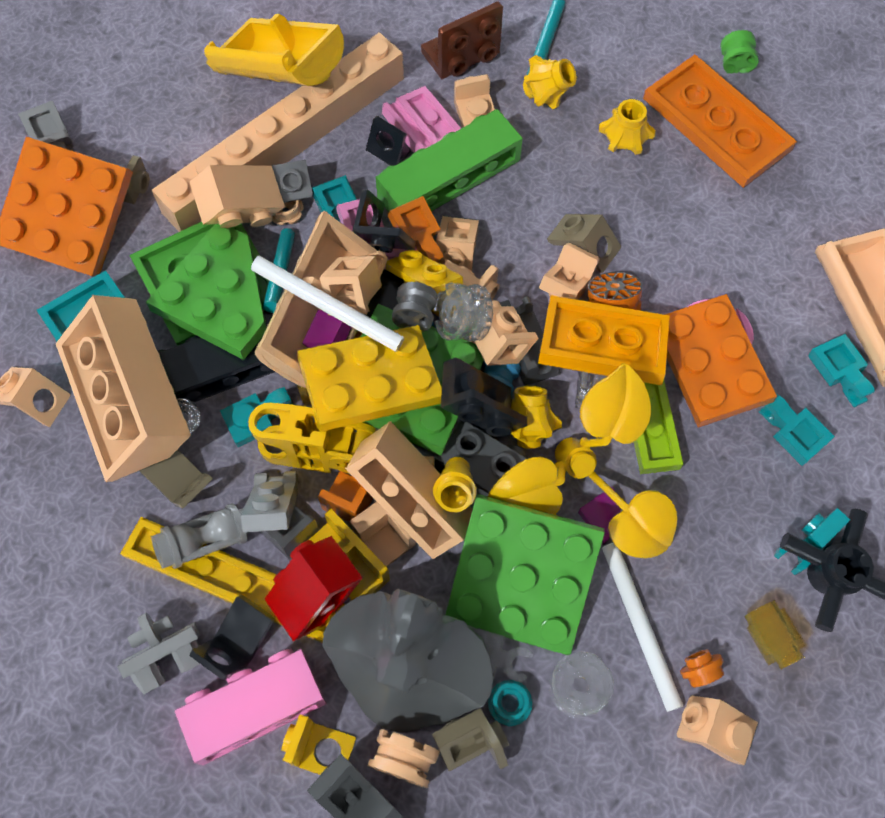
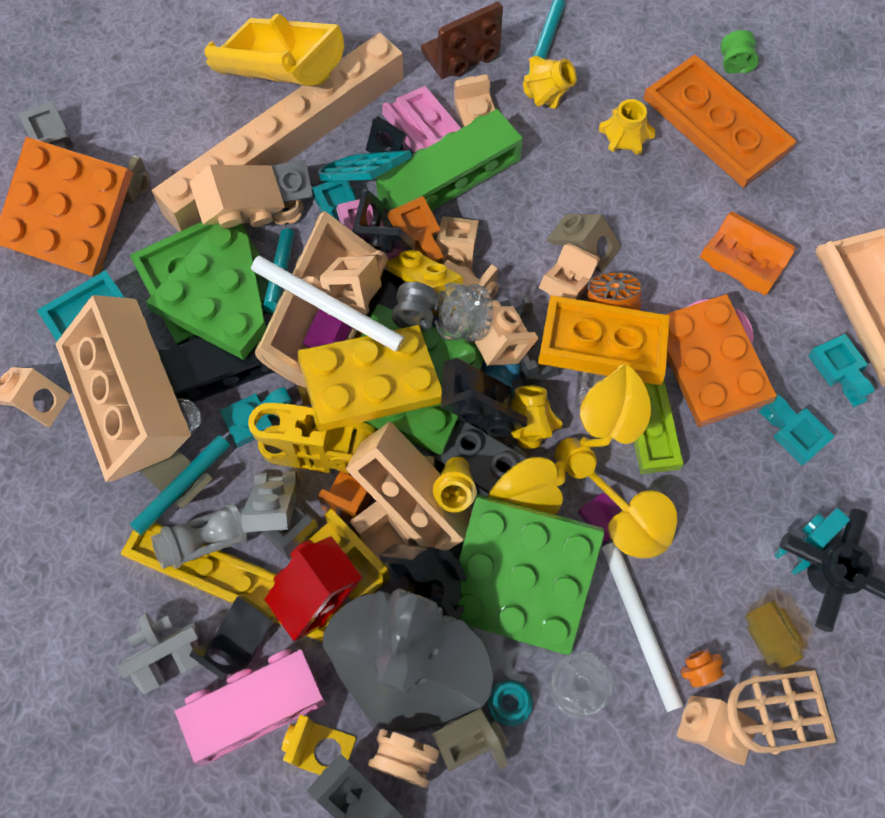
none -> teal piece [129,435,230,536]
none -> teal window [317,150,412,181]
none -> black cylinder [379,544,466,620]
none -> orange bracket [699,212,796,296]
none -> light nougat window [727,670,836,754]

